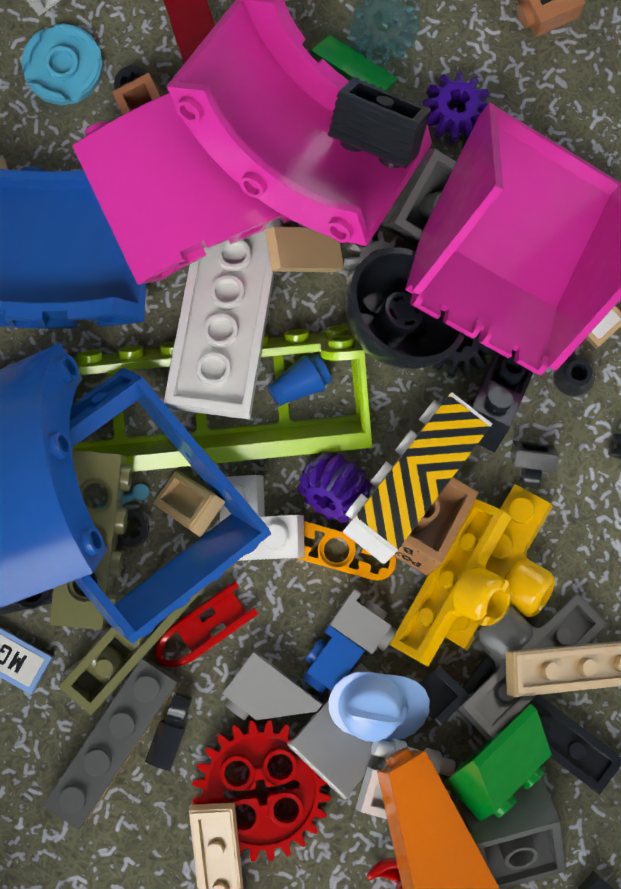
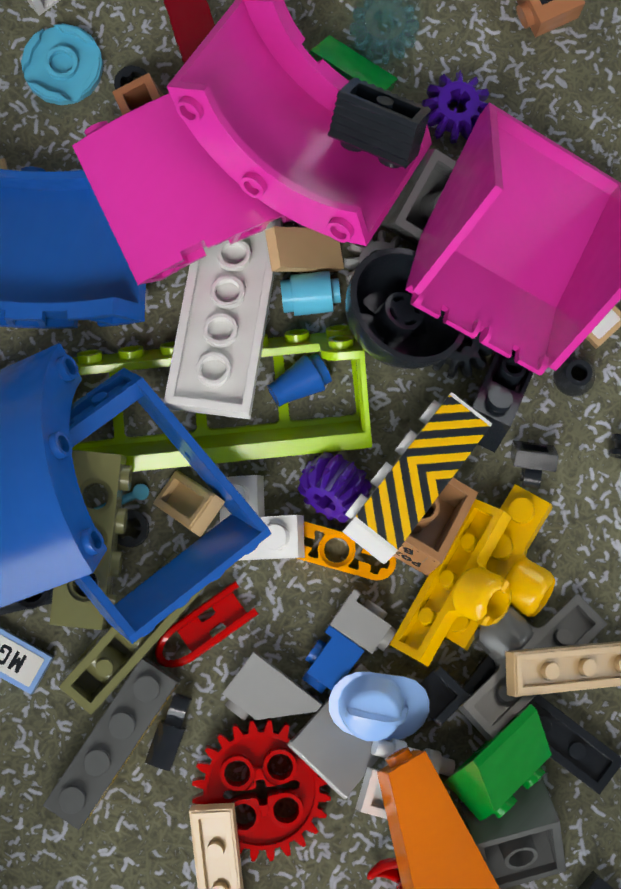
none -> medium azure brick [280,271,341,316]

